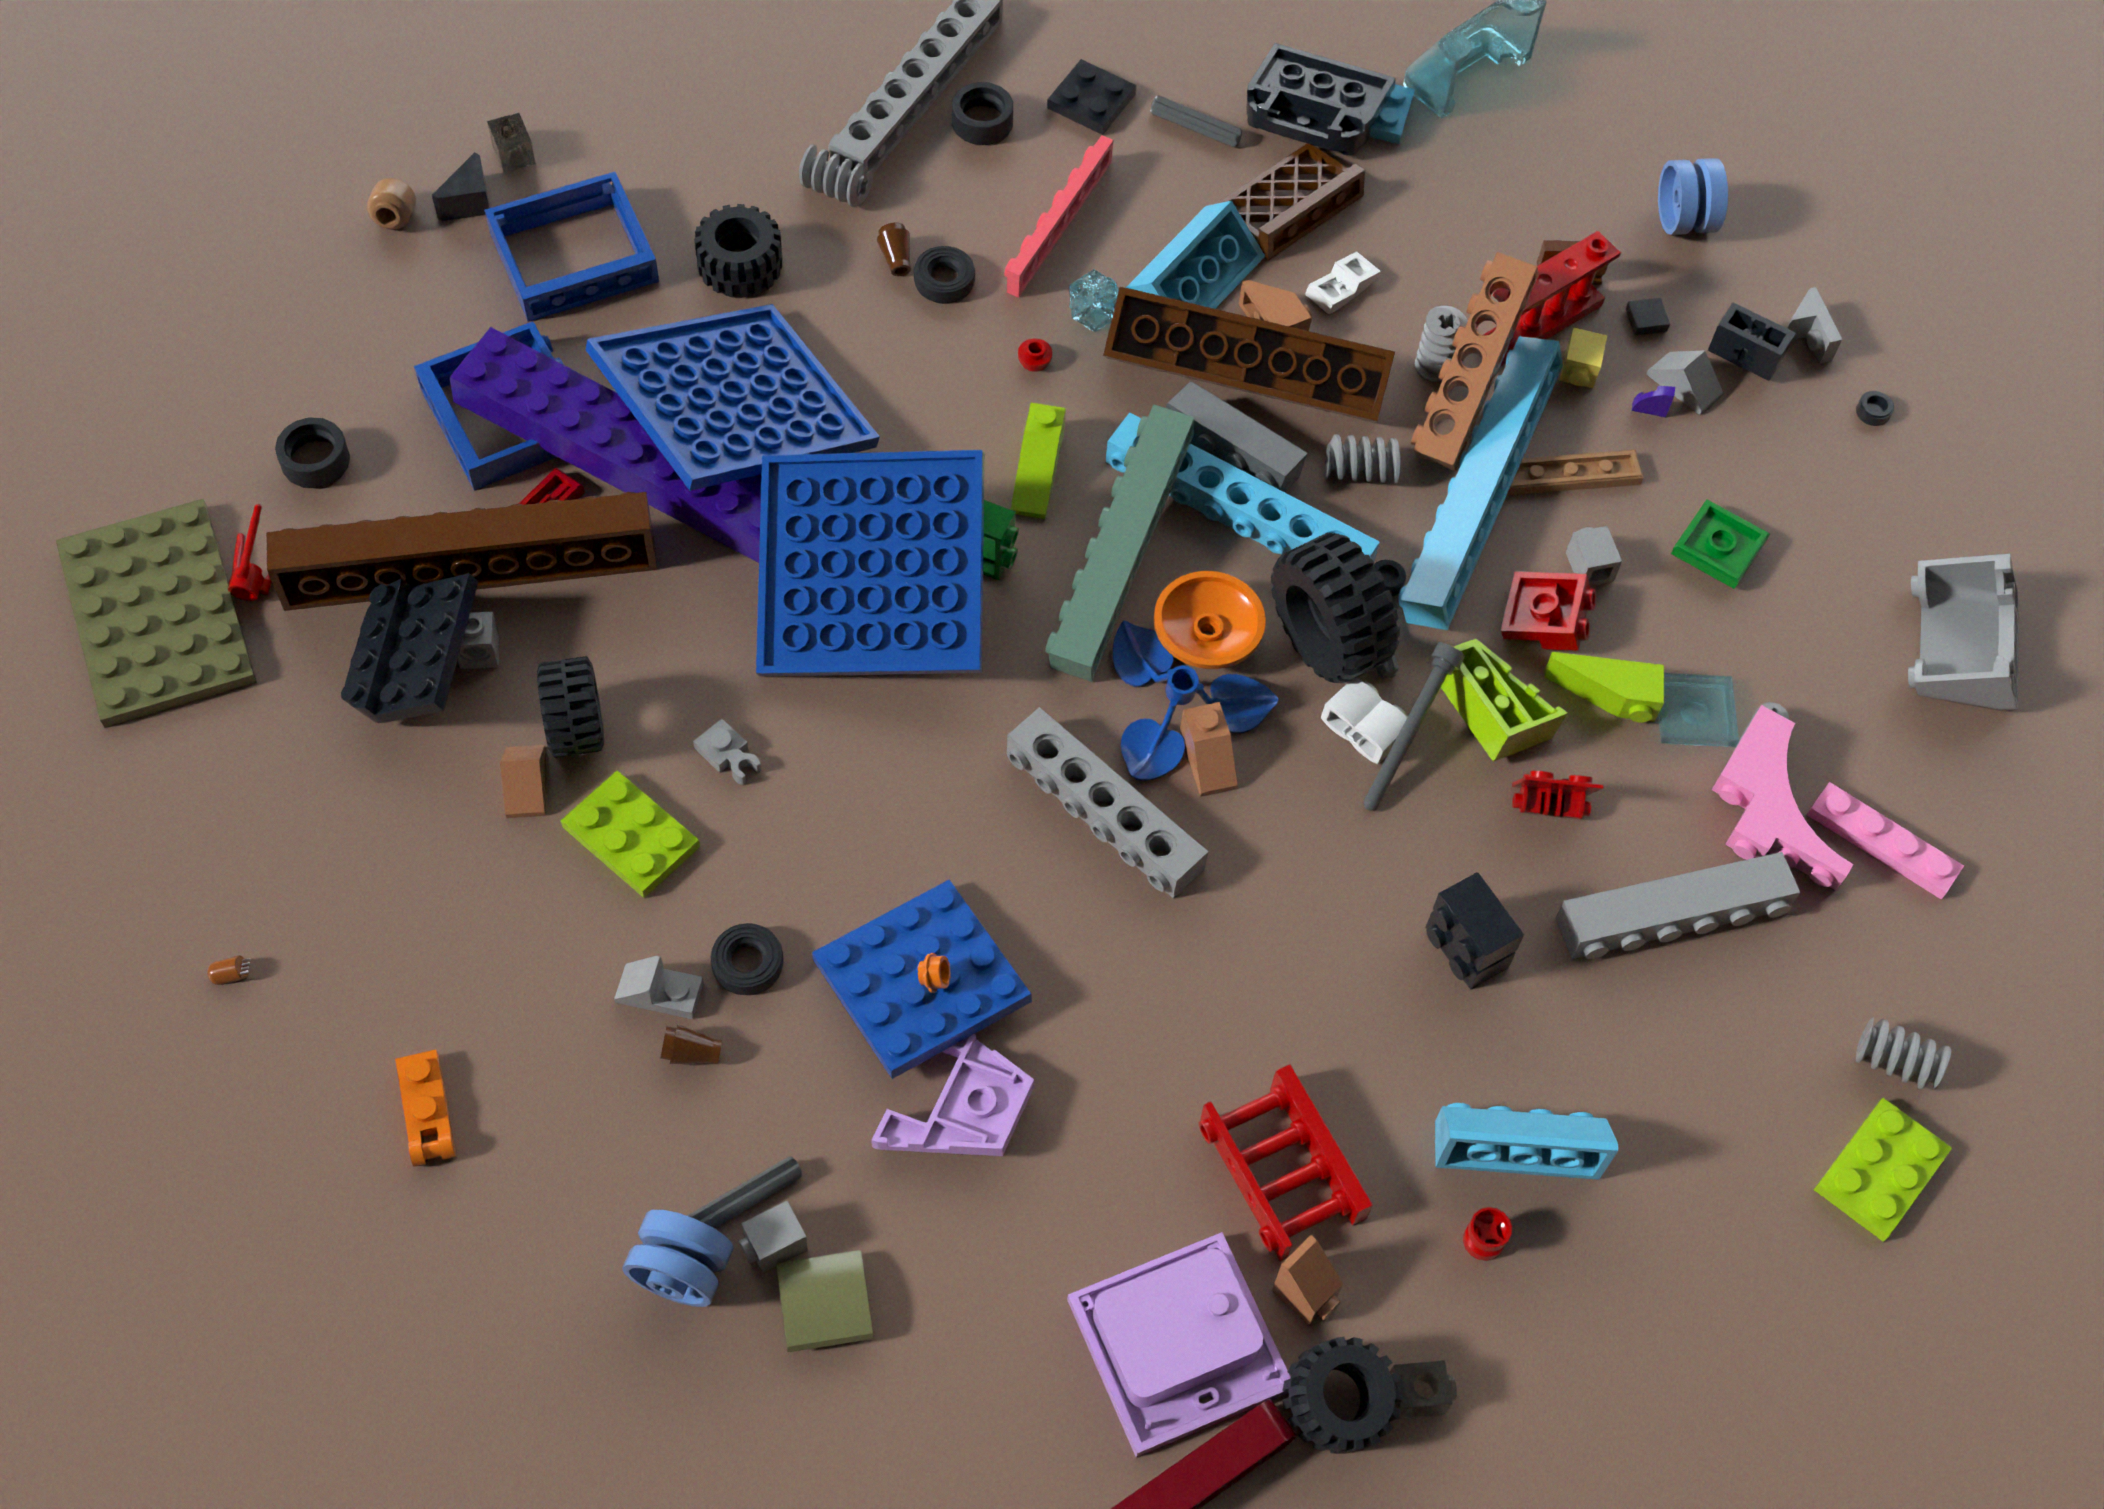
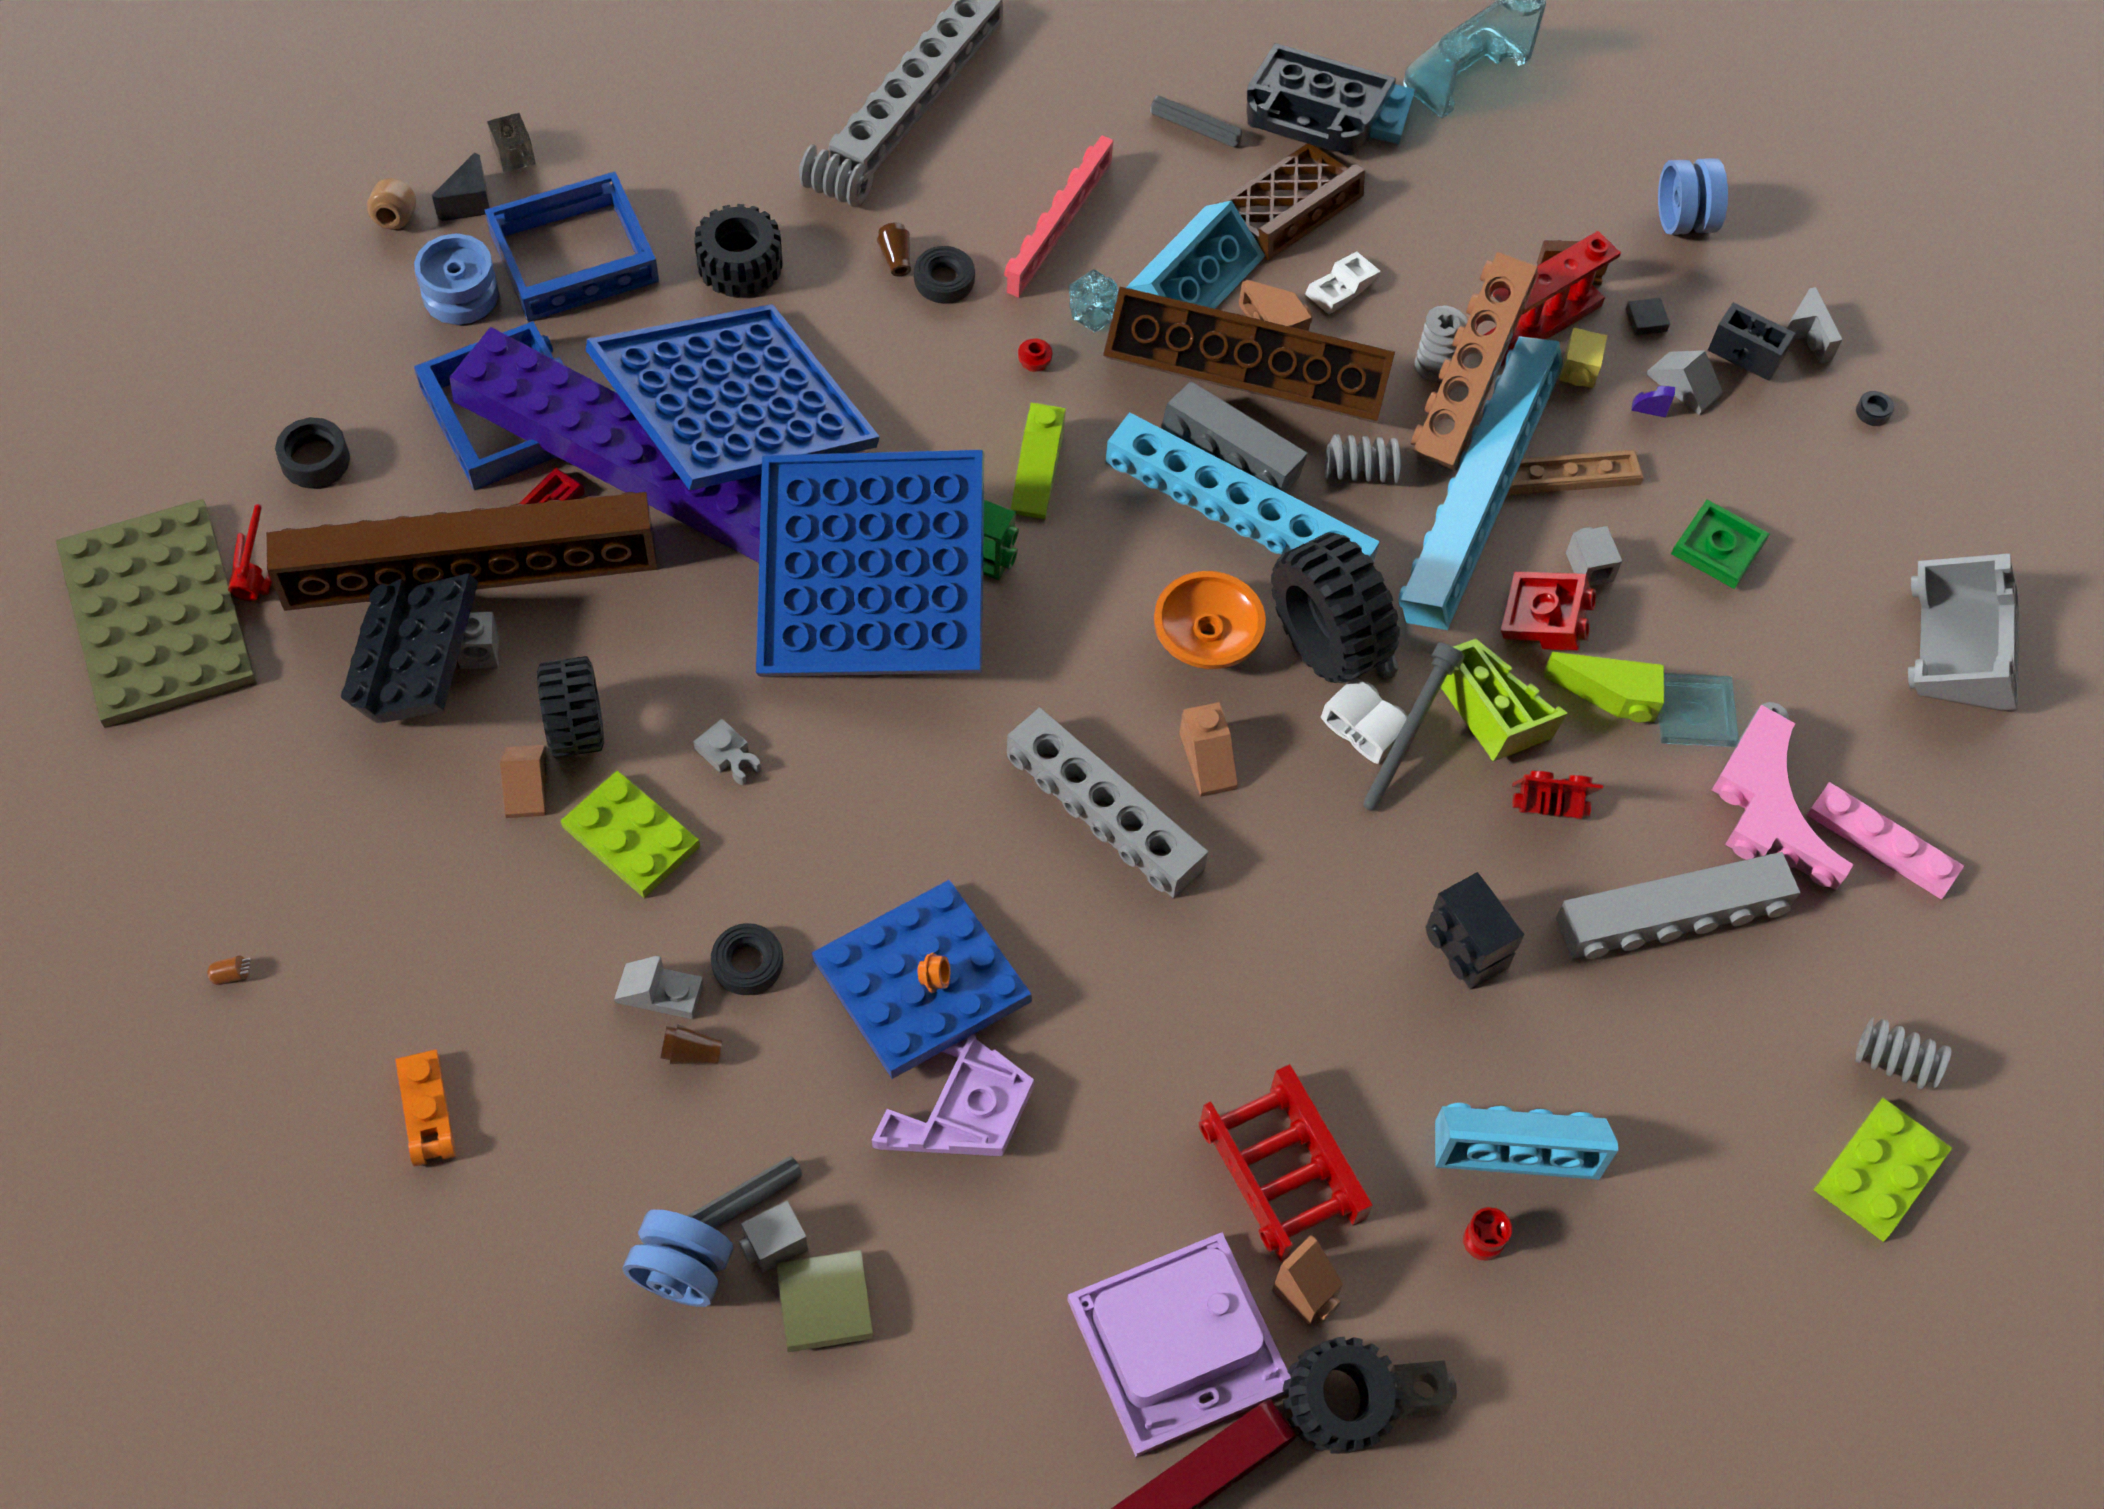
black tyre [952,82,1013,145] -> none
sand green brick [1045,404,1194,682] -> none
black plate [1047,59,1136,135] -> none
blue plant [1112,620,1278,780] -> none
black tile [1374,560,1406,596] -> none
none -> medium blue wheel [414,233,499,325]

